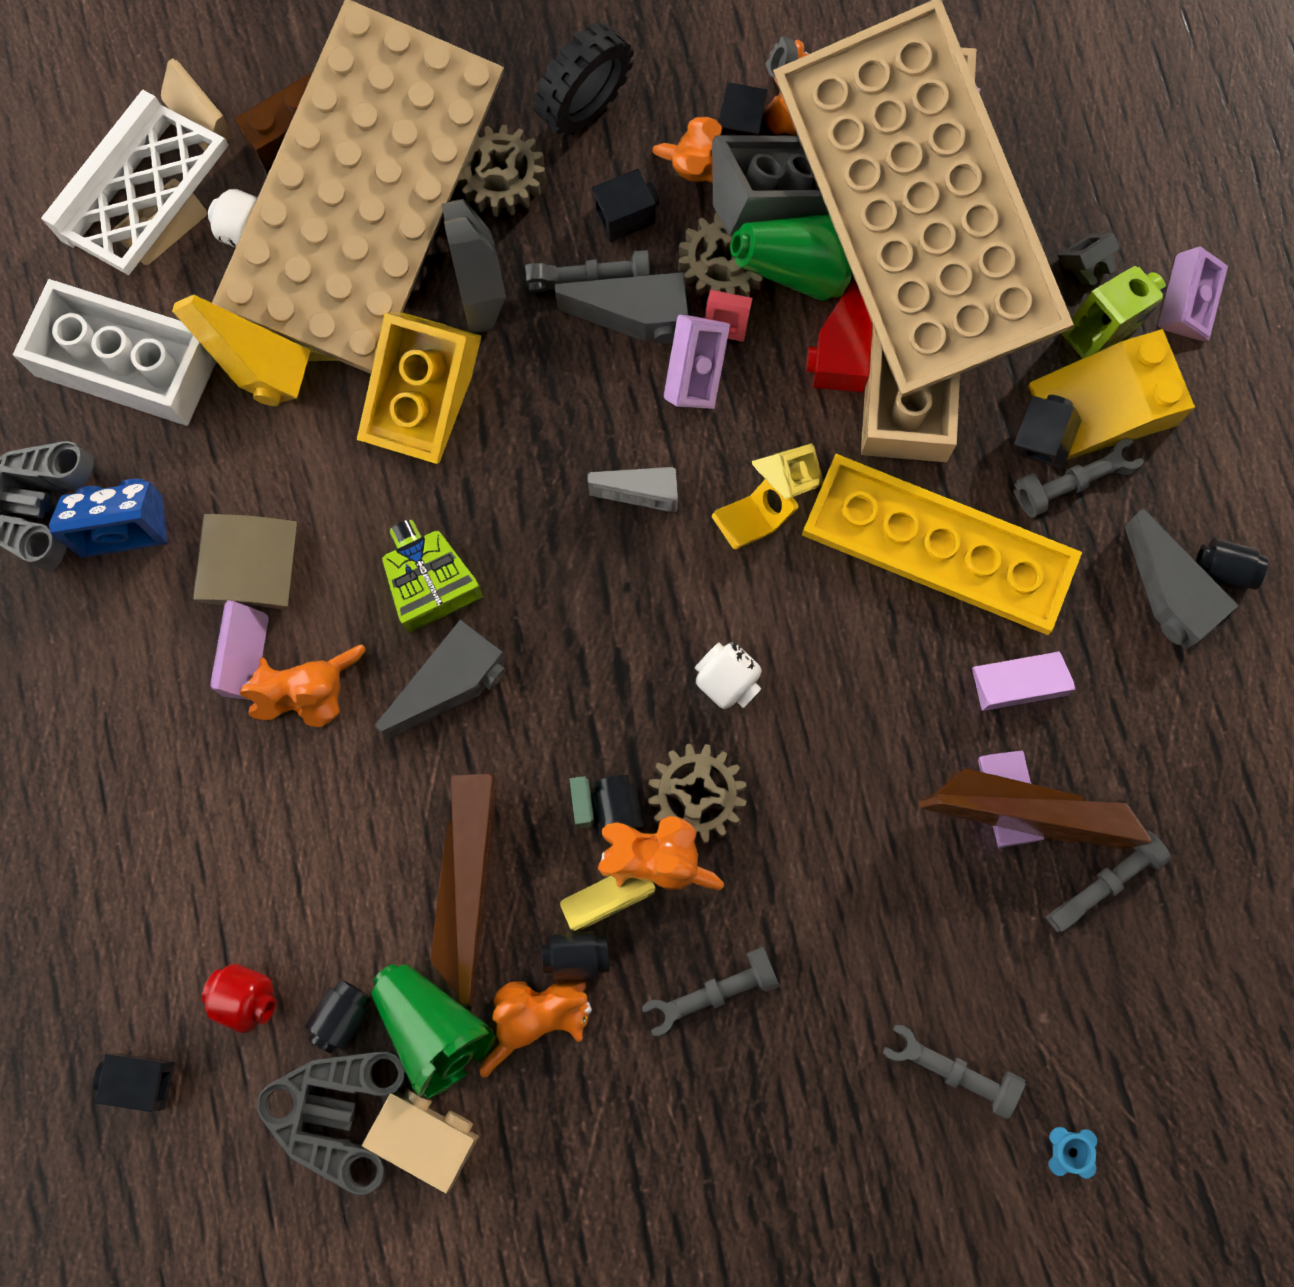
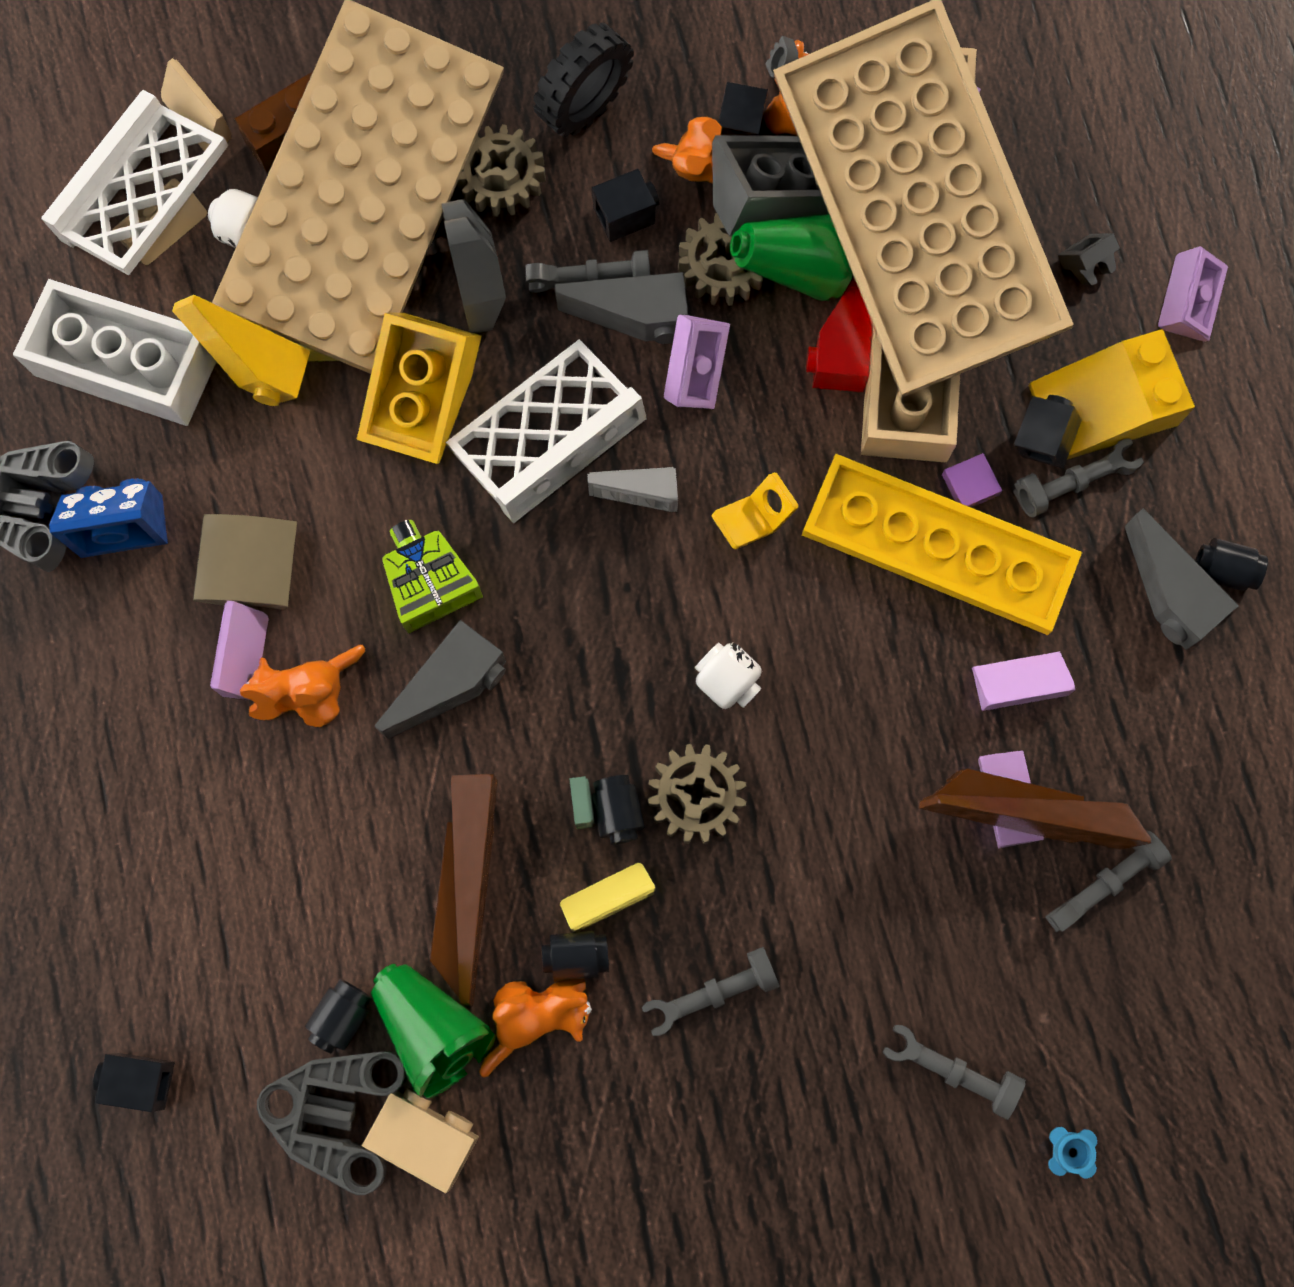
red head [202,963,277,1033] -> none
orange animal [598,816,724,890] -> none
coral tile [705,290,753,342] -> none
light yellow slope [752,443,824,499] -> none
lime torso [1061,266,1166,359] -> none
none -> white fence [446,339,647,524]
none -> medium lavender tile [942,453,1003,508]

